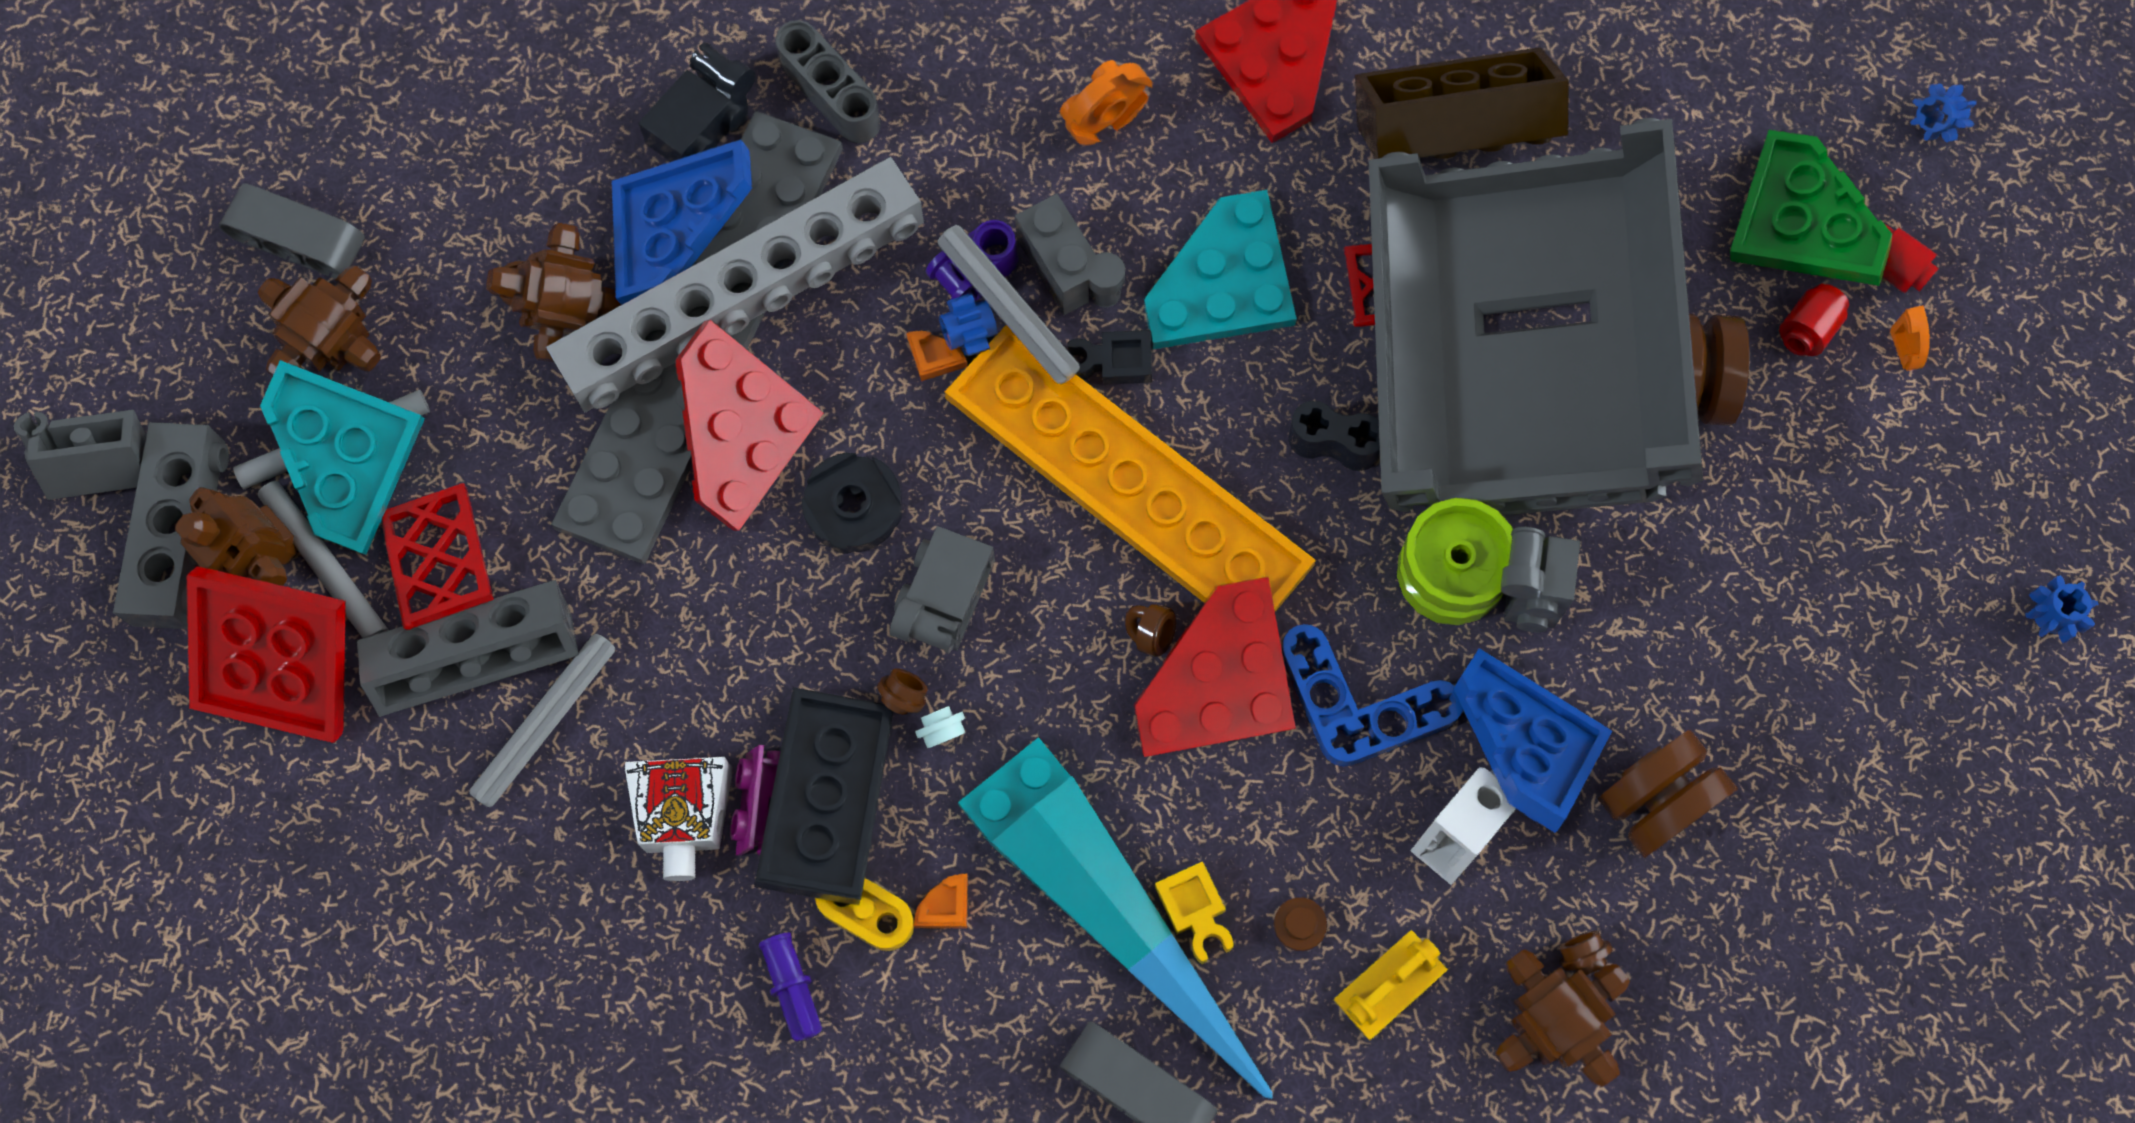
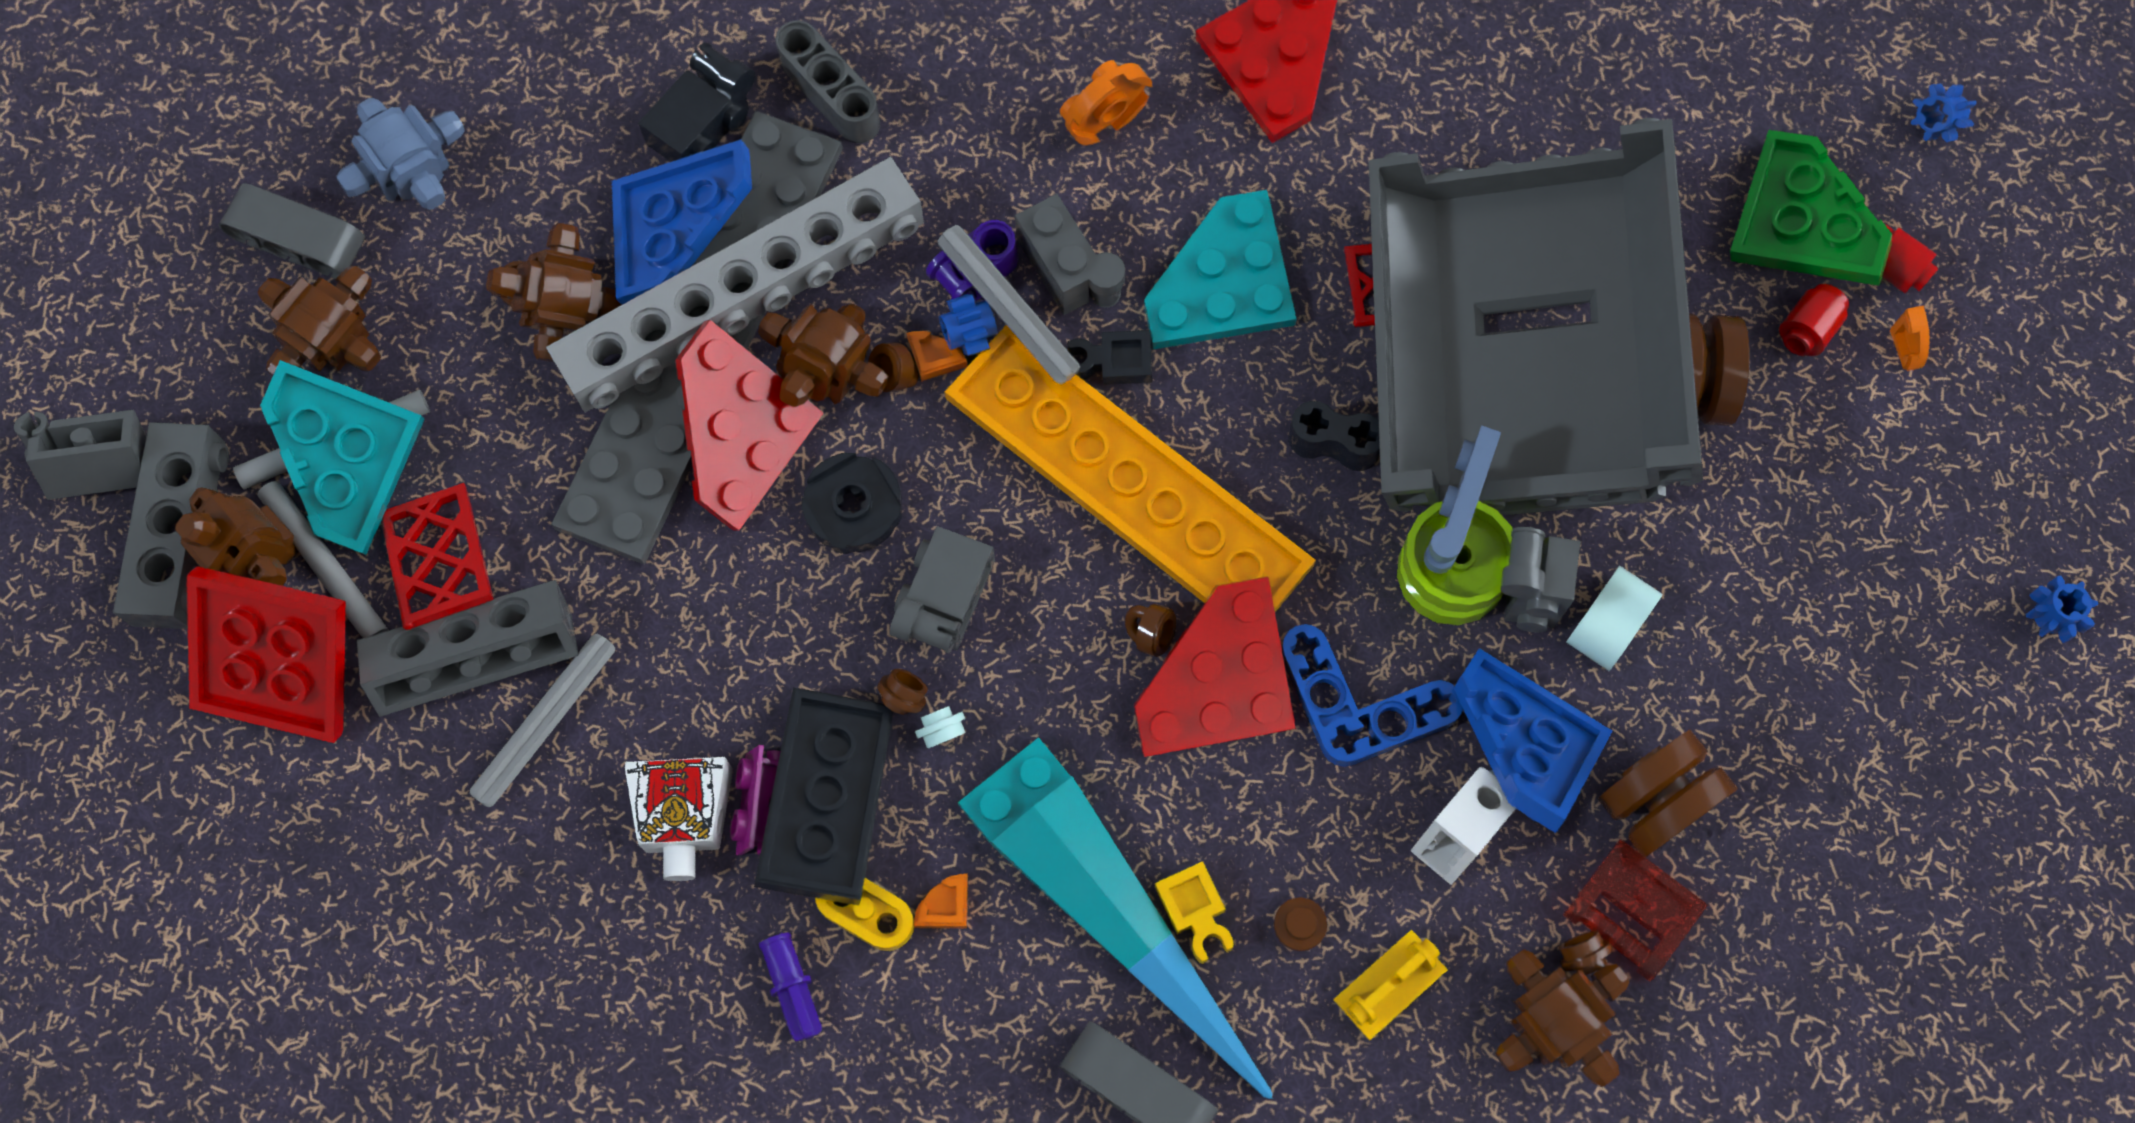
dark brown brick [1355,47,1569,159] -> none
none -> sand blue piece [336,98,465,210]
none -> reddish brown piece [758,303,889,407]
none -> reddish brown tile [868,342,919,392]
none -> sand blue plate [1424,425,1501,574]
none -> clear red plate [1562,839,1708,982]
none -> light aqua axle [1566,566,1663,671]

